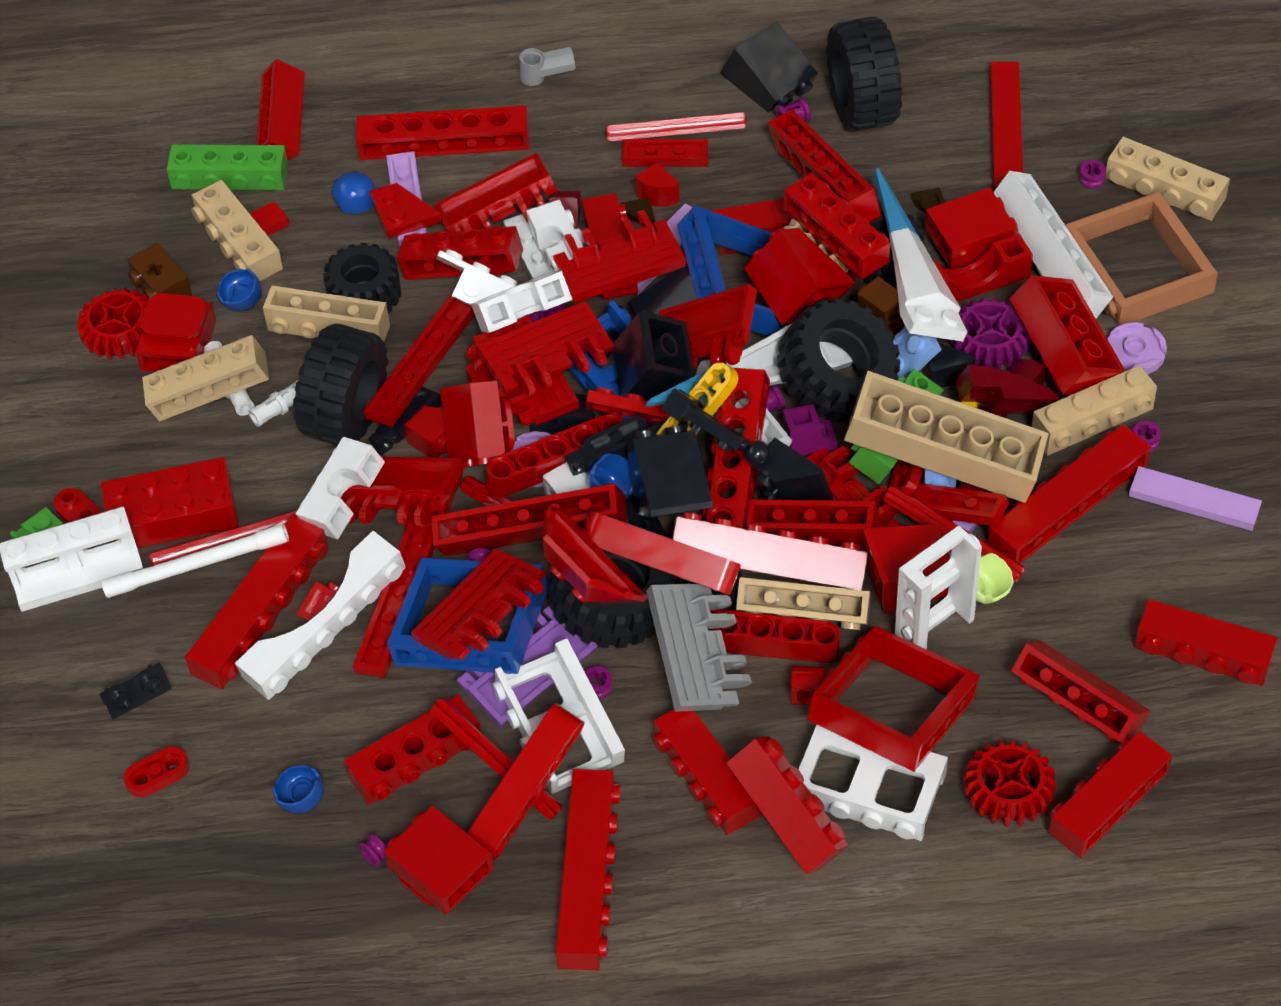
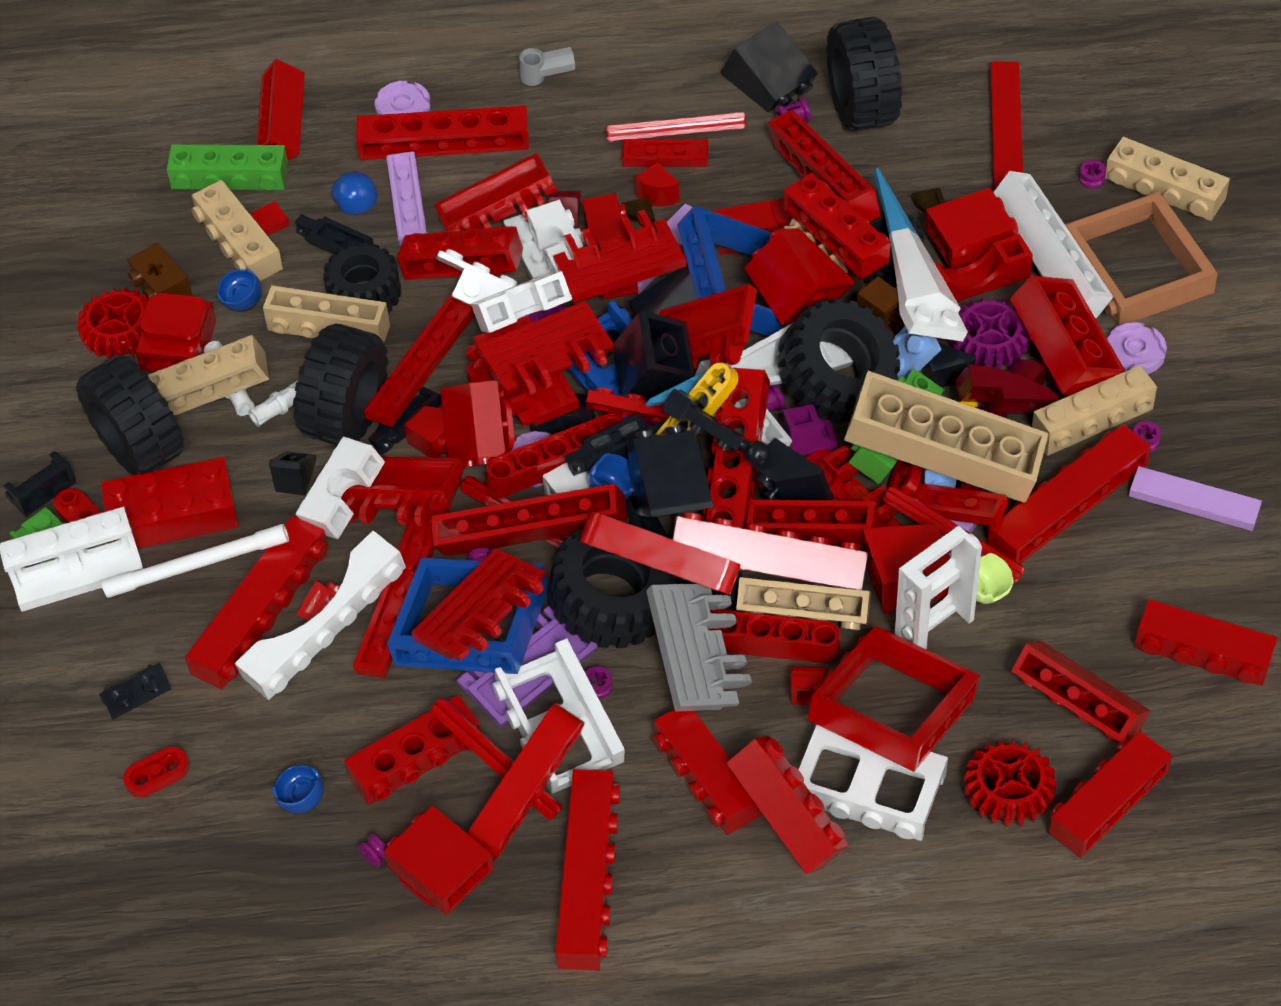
red axle [149,510,299,566] -> none
red wing [370,183,441,239] -> none
red wedge [543,506,648,604] -> none
none -> black hinge [3,451,76,517]
none -> black tyre [76,355,184,475]
none -> black slope [269,451,317,496]
none -> black hinge [295,214,374,255]
none -> lavender tile [374,81,431,115]

